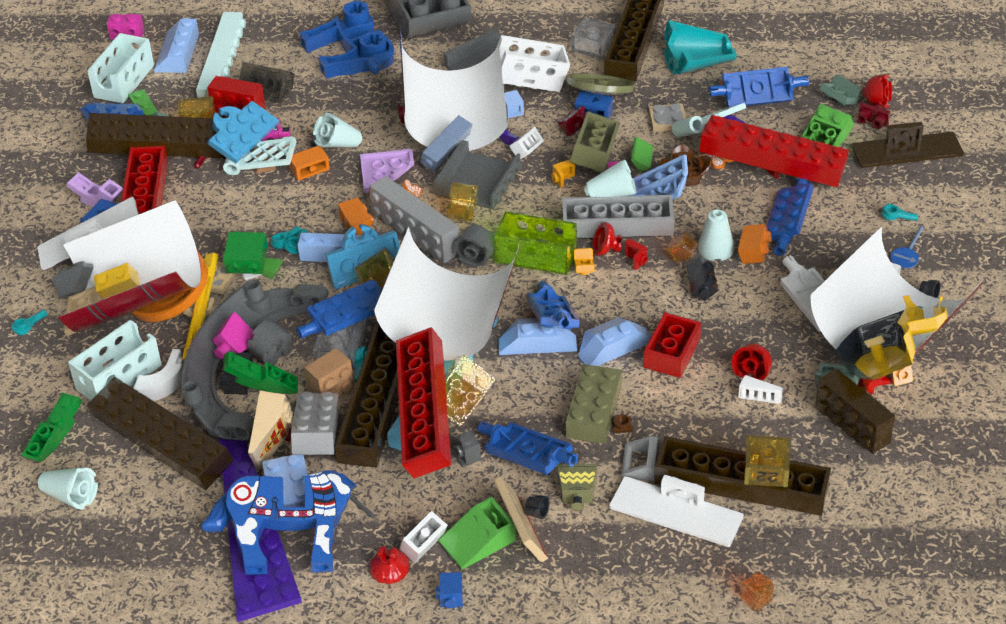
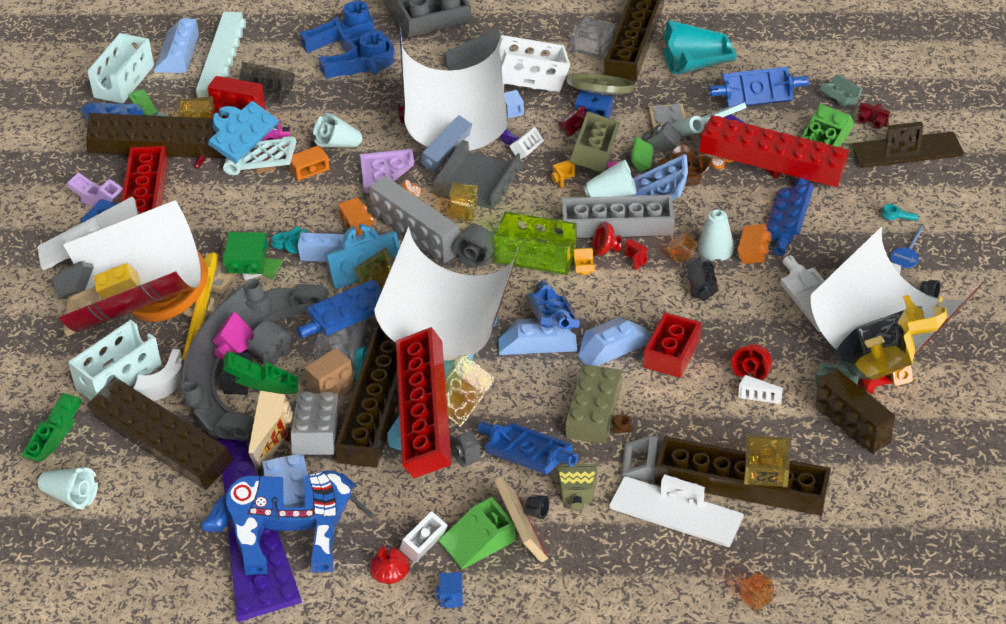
teal plate [11,309,48,335] -> none
dark pink brick [107,14,144,39] -> none
red cylinder [862,74,892,109] -> none
none -> dark grey slope [641,122,682,153]

